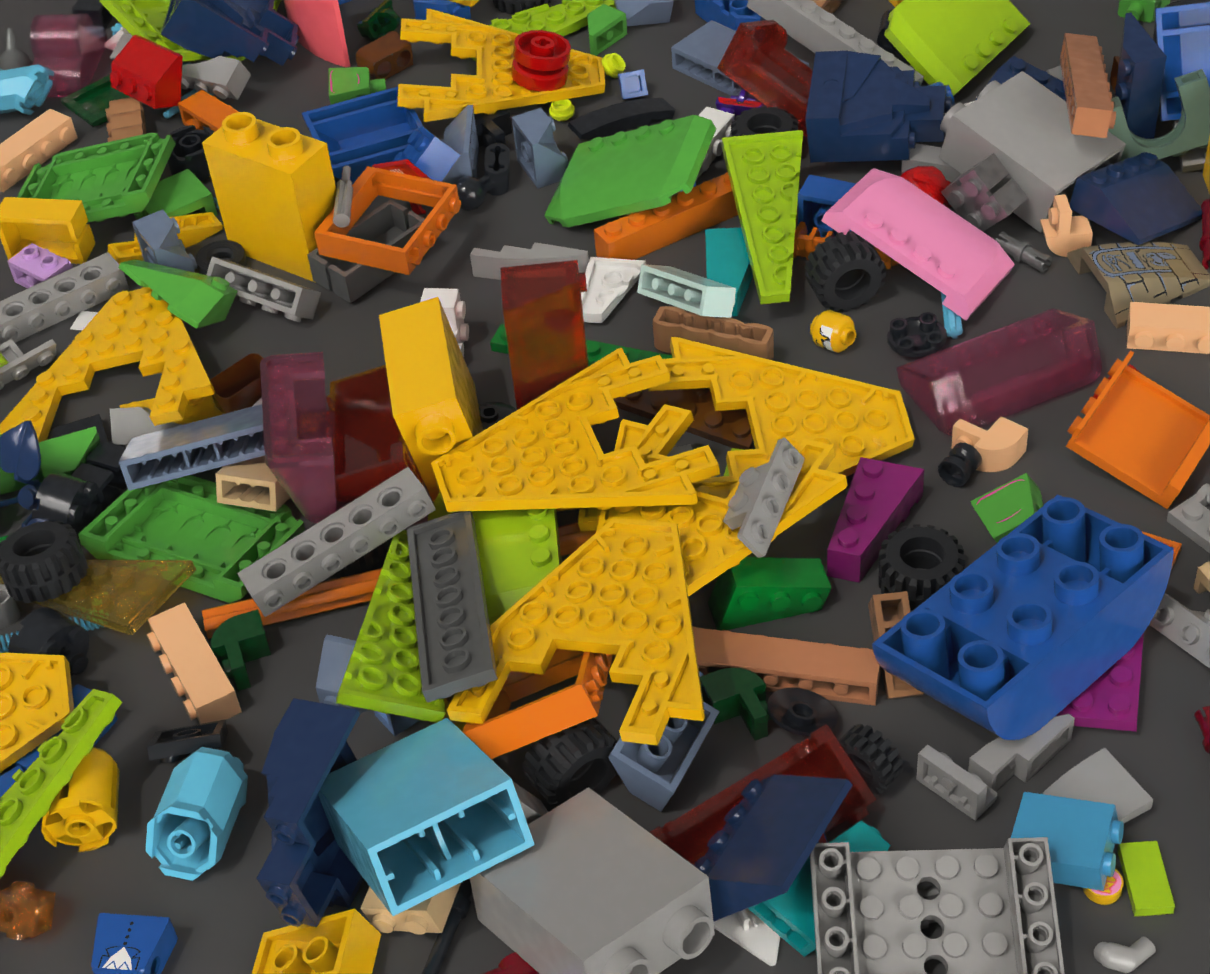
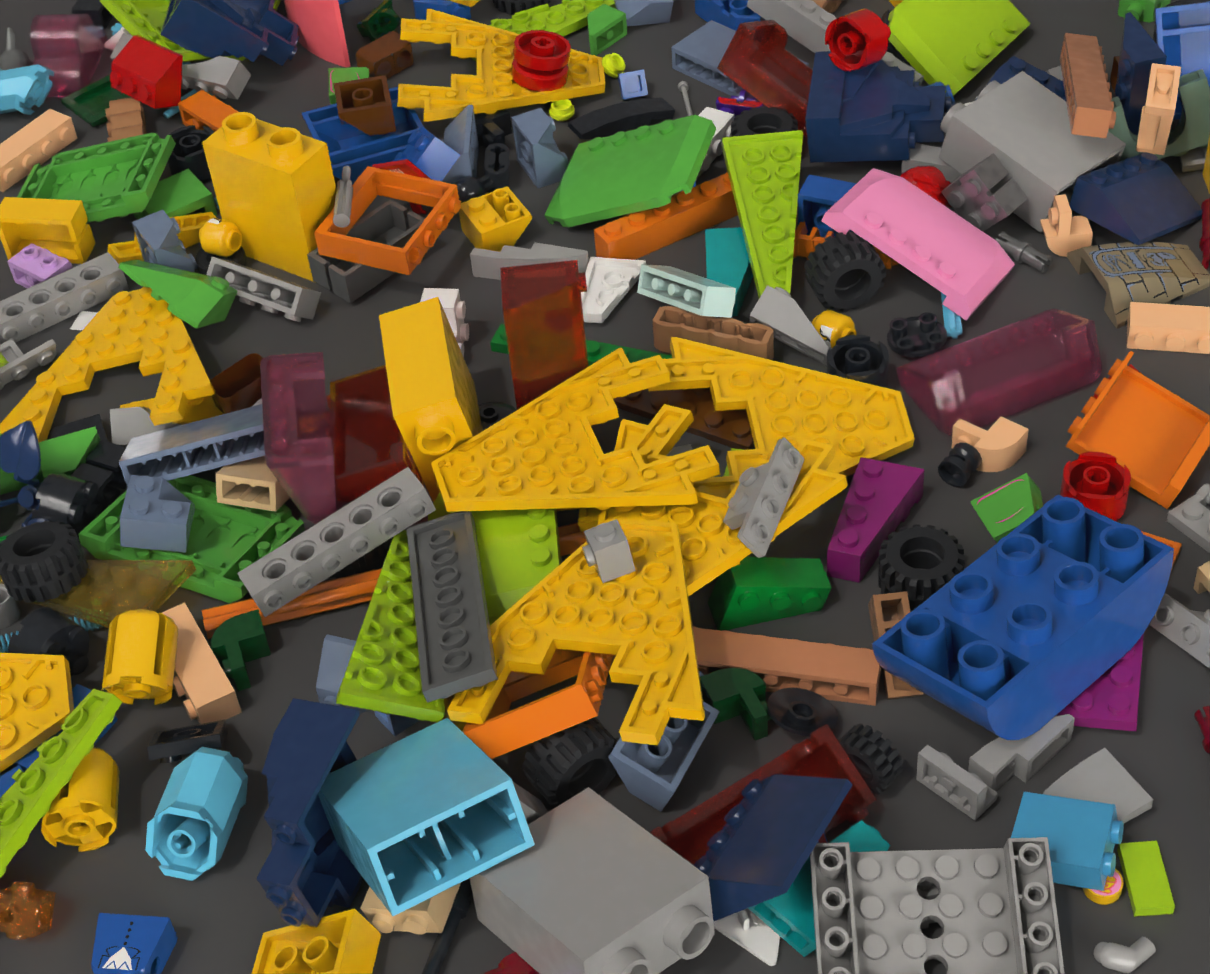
none -> yellow cylinder [102,609,178,705]
none -> sand blue slope [120,475,195,553]
none -> yellow head [199,218,242,257]
none -> reddish brown slope [333,75,396,136]
none -> yellow slope [459,186,532,252]
none -> light grey brick [582,519,636,583]
none -> light grey piece [678,81,693,116]
none -> light grey slope [749,285,829,366]
none -> red brick [825,8,891,71]
none -> black brick [827,335,889,388]
none -> red brick [1060,452,1131,522]
none -> light nougat panel [1136,63,1181,155]

